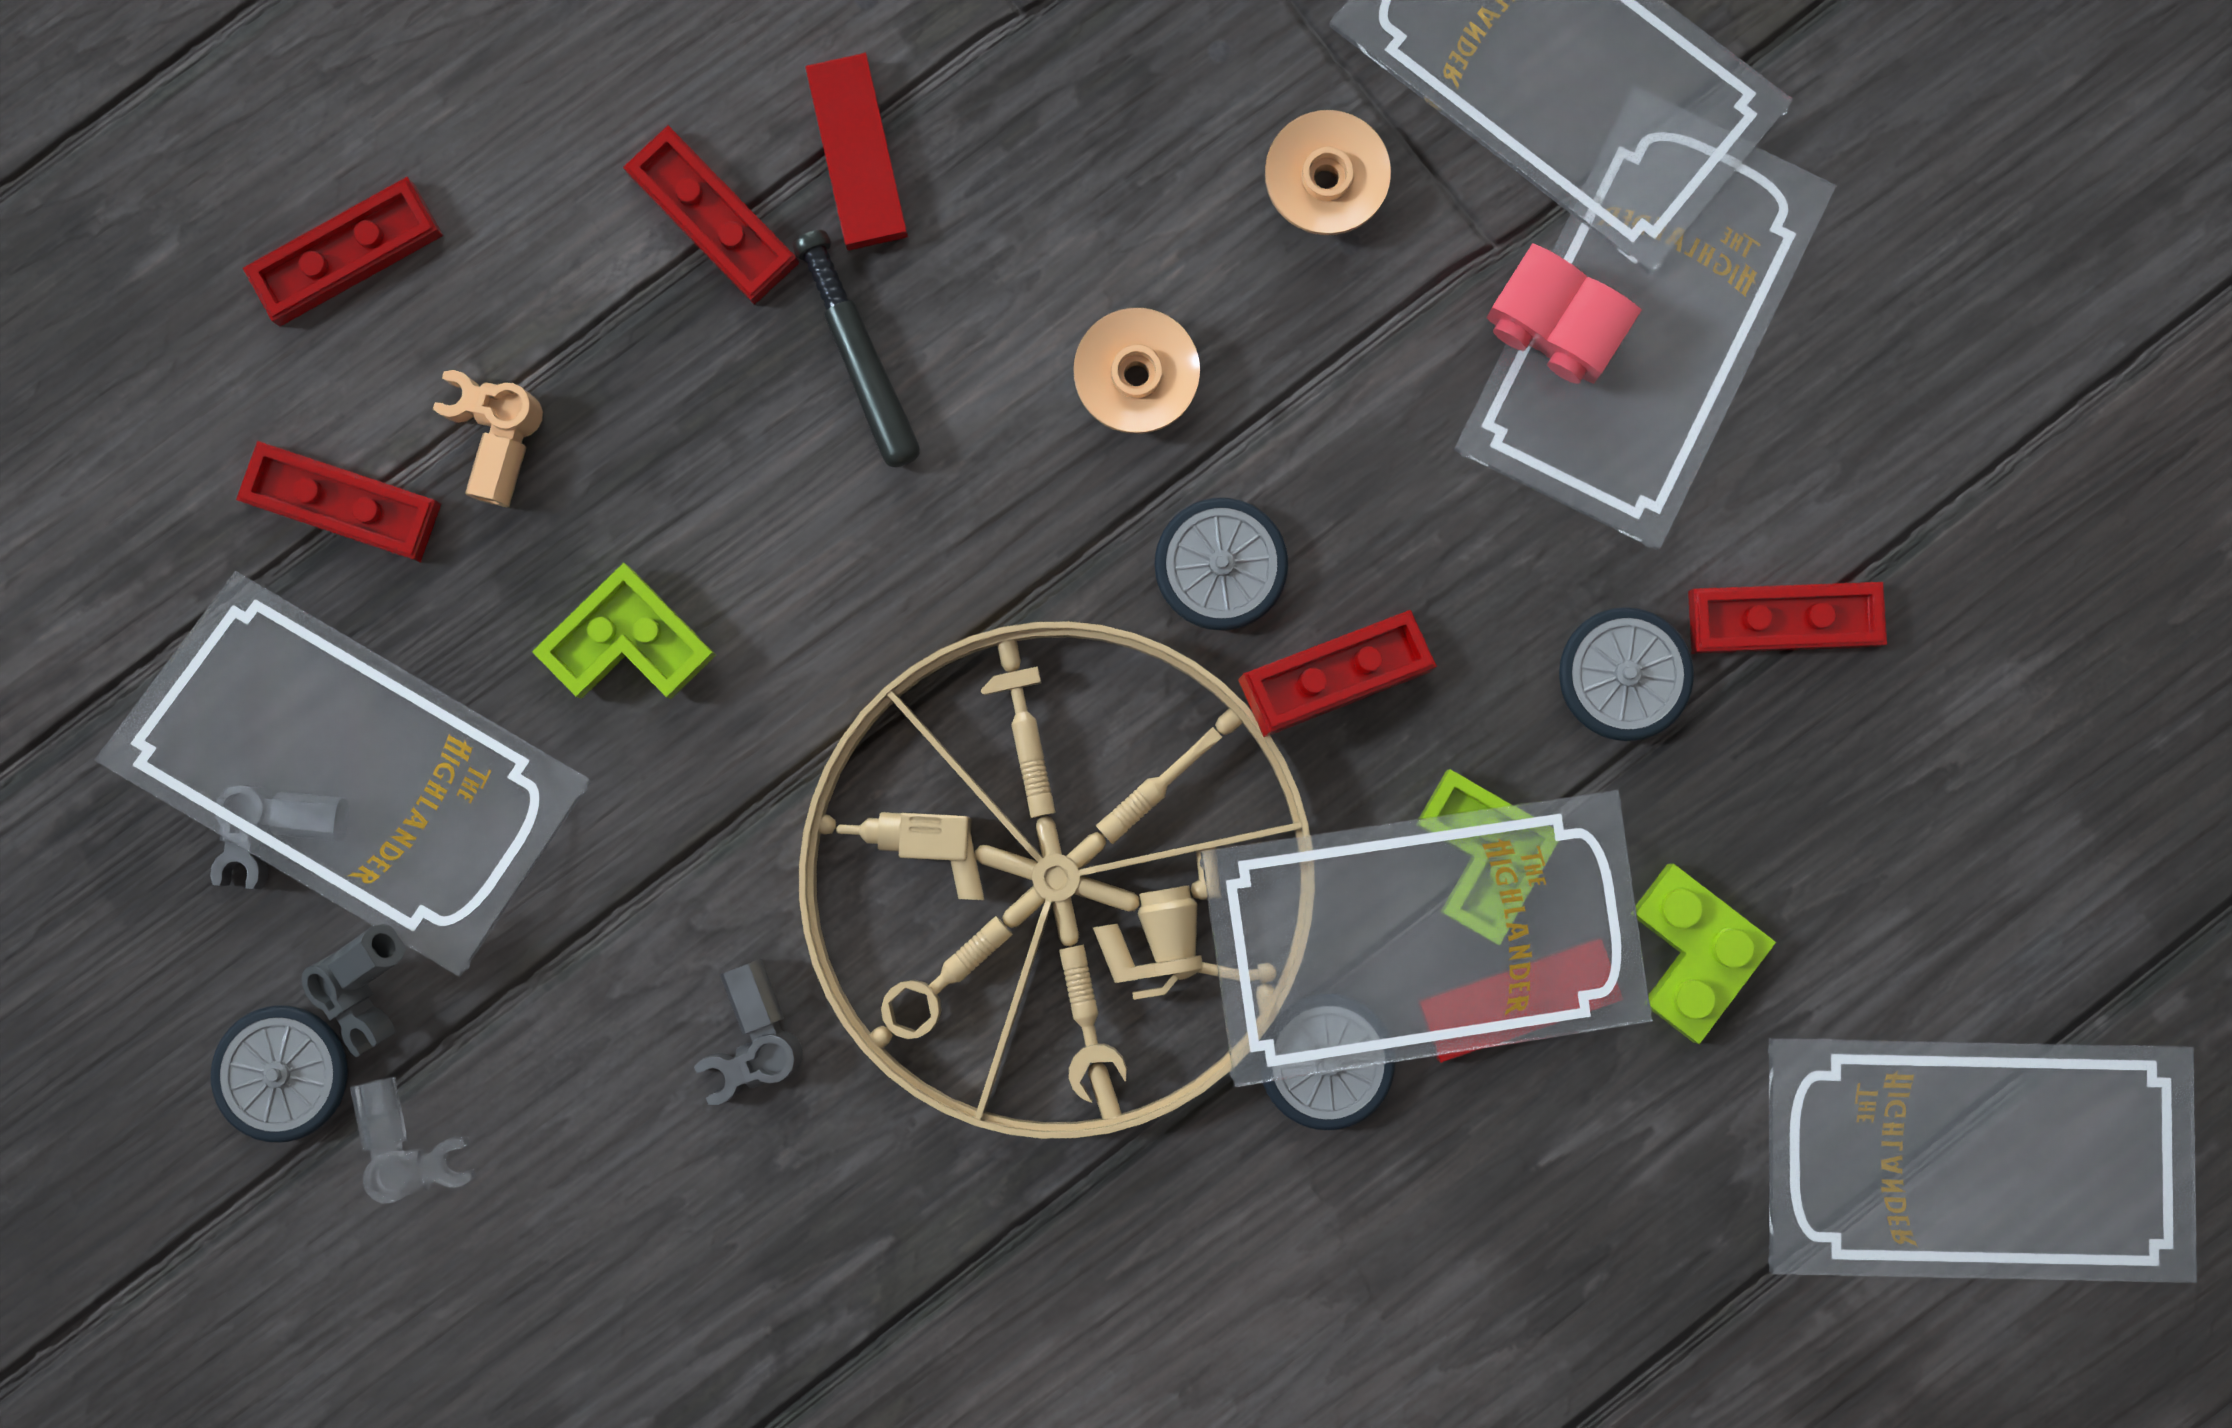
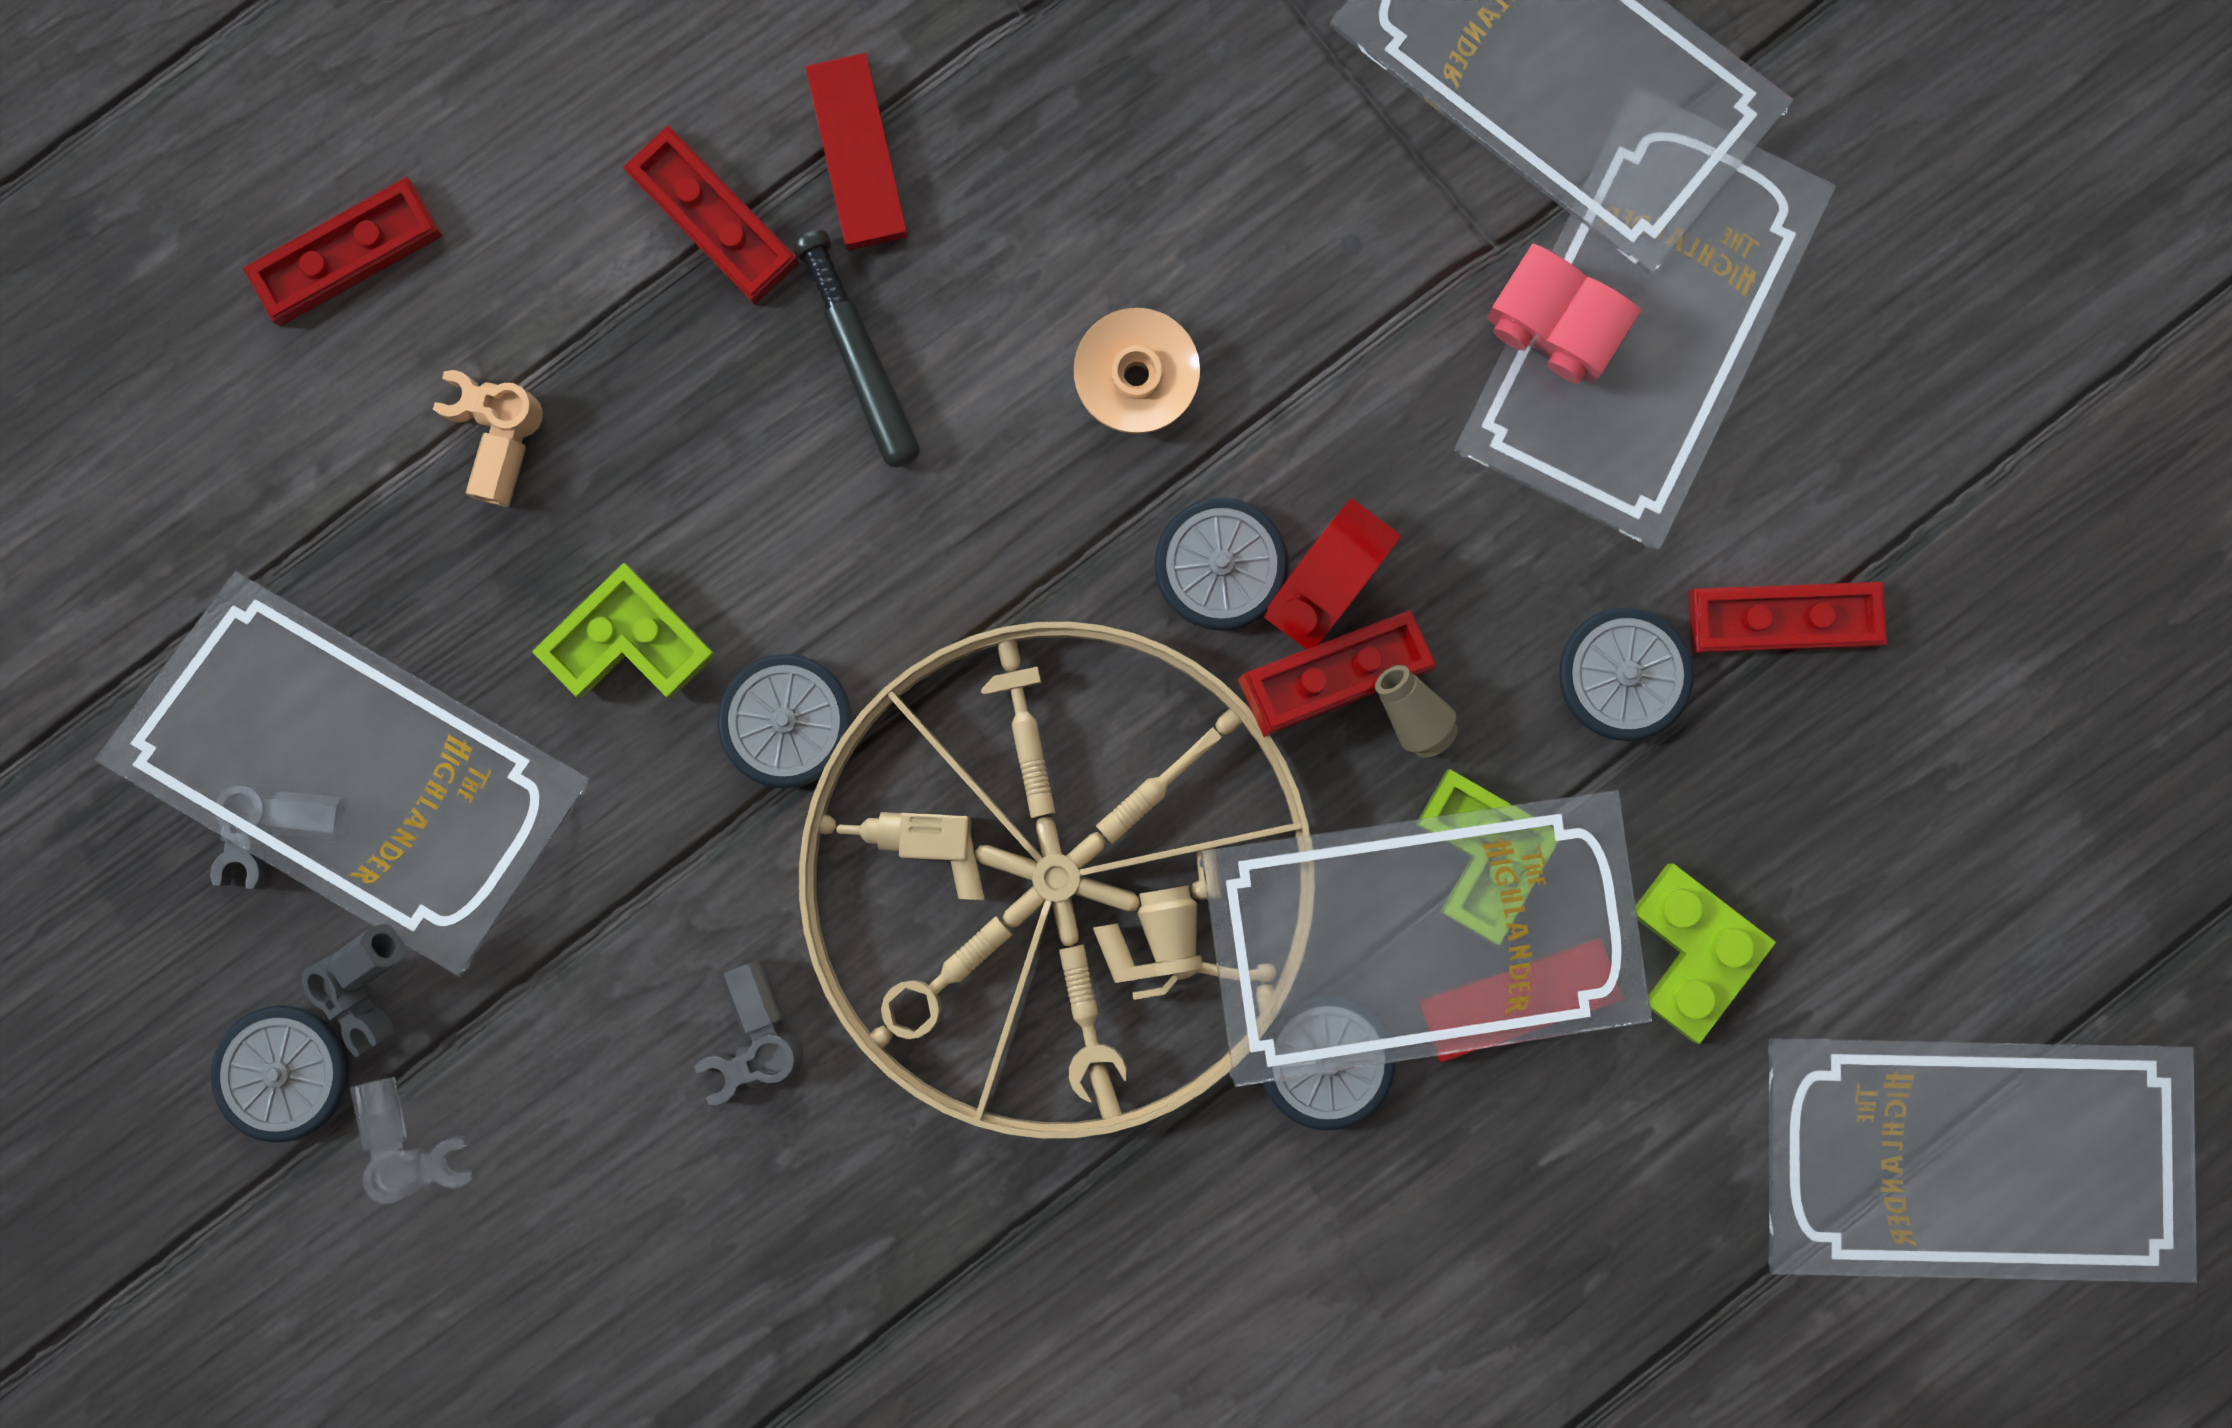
red tile [236,441,441,562] -> none
light nougat dish [1265,110,1391,235] -> none
none -> light grey wheel [718,654,852,788]
none -> red brick [1263,497,1402,649]
none -> dark tan cone [1375,665,1458,758]

